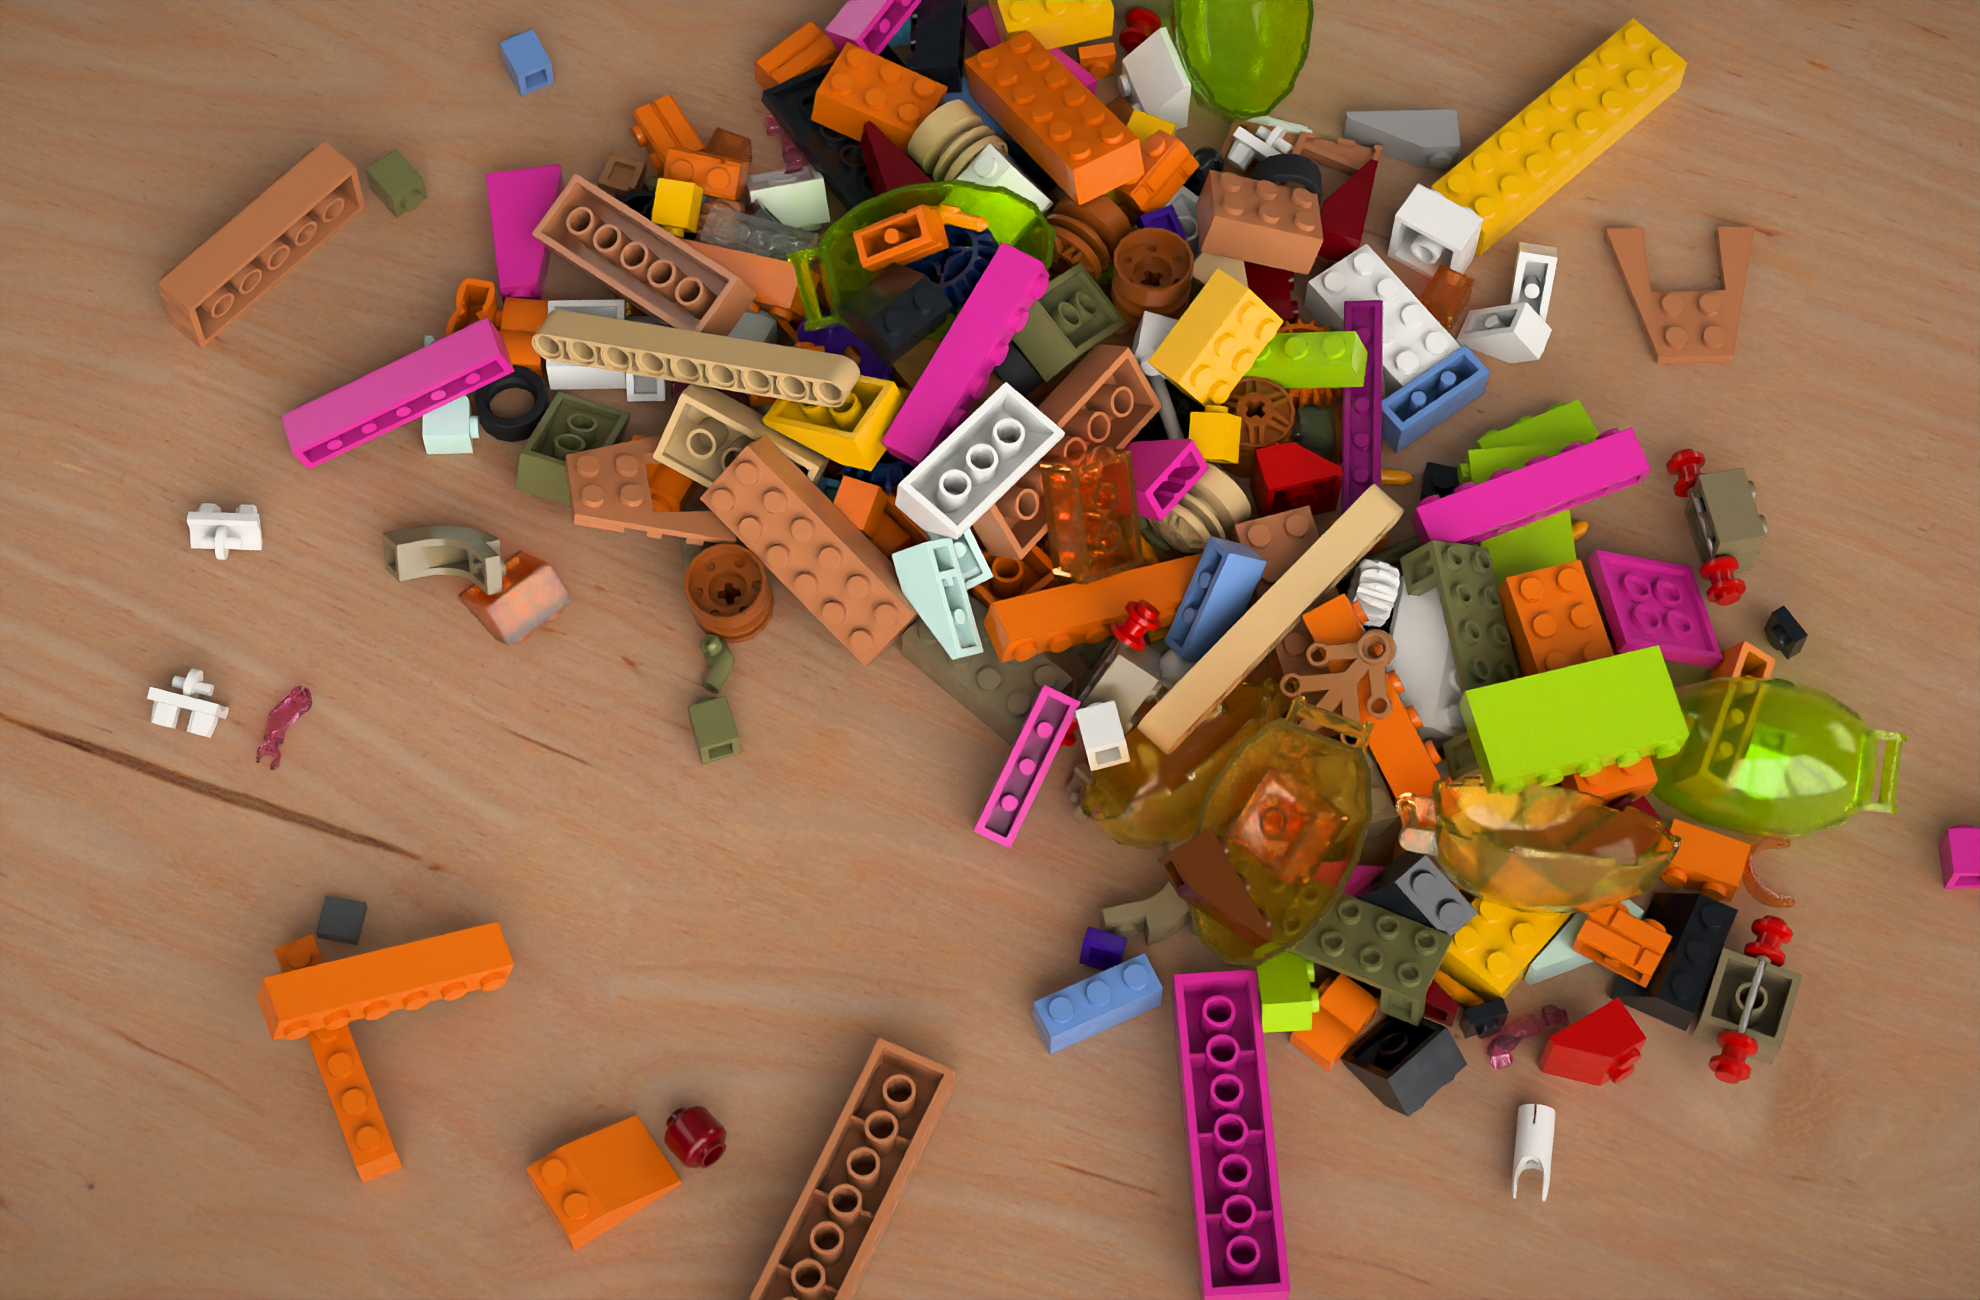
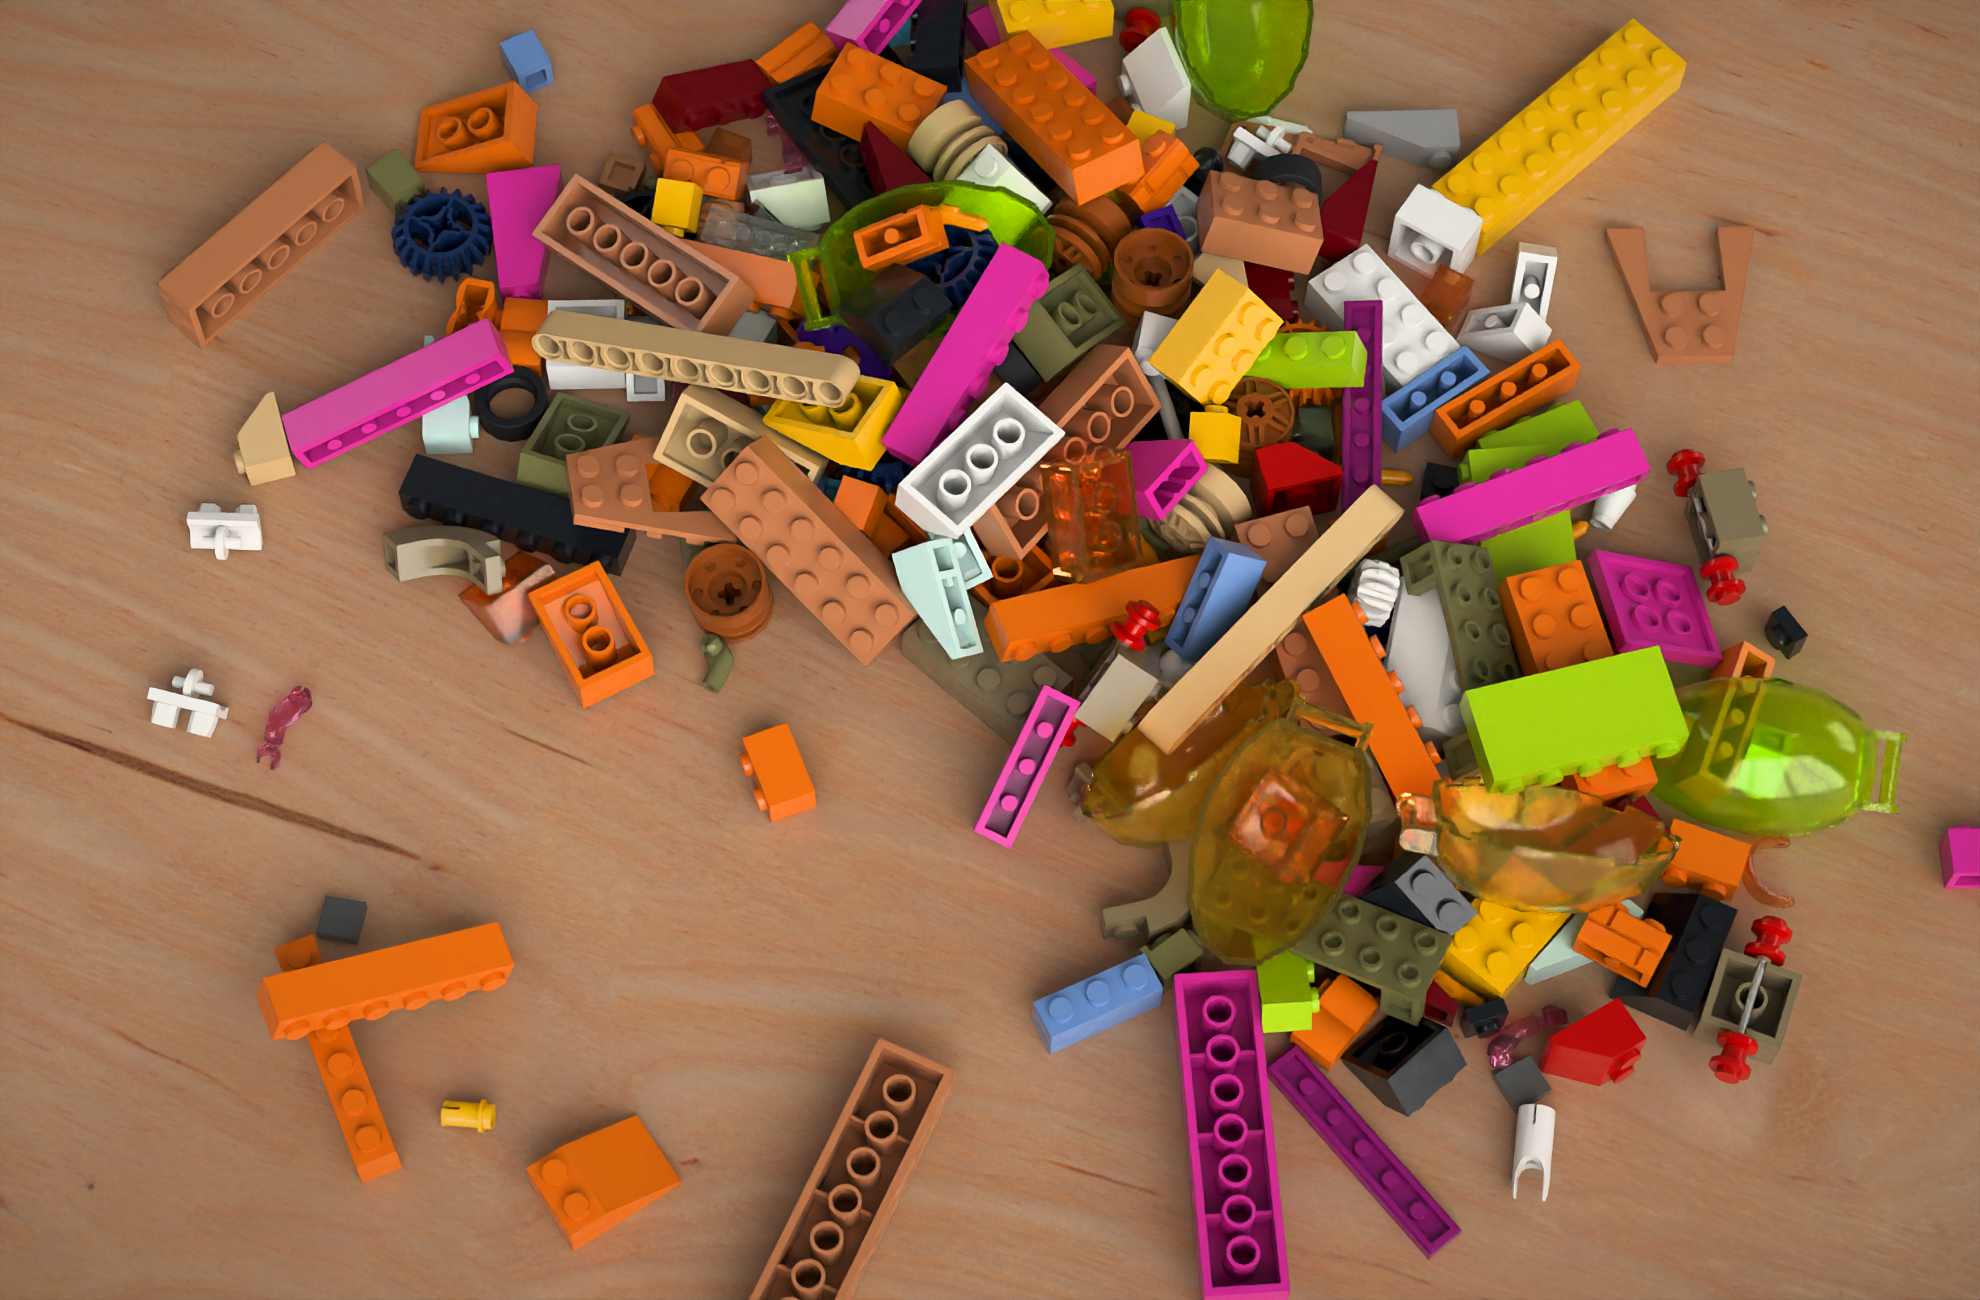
dark red head [664,1106,726,1168] -> none
olive brick [688,696,741,764] -> none
white brick [1075,700,1130,771] -> none
orange plate [1077,42,1116,80] -> none
dark purple plate [1079,927,1127,971] -> none
reddish brown slope [1158,829,1275,949] -> none
medium nougat plant [1278,629,1396,758] -> none
none -> tan slope [233,392,296,486]
none -> dark blue gear [391,186,494,285]
none -> black brick [398,454,637,576]
none -> orange slope [414,81,538,174]
none -> yellow pin [441,1099,496,1133]
none -> orange slope [527,560,655,709]
none -> dark red brick [652,59,772,134]
none -> orange brick [738,722,816,823]
none -> olive brick [1138,928,1203,995]
none -> magenta tile [1267,1044,1462,1260]
none -> orange brick [1429,338,1582,460]
none -> dark grey tile [1493,1055,1552,1113]
none -> white cone [1590,484,1637,532]

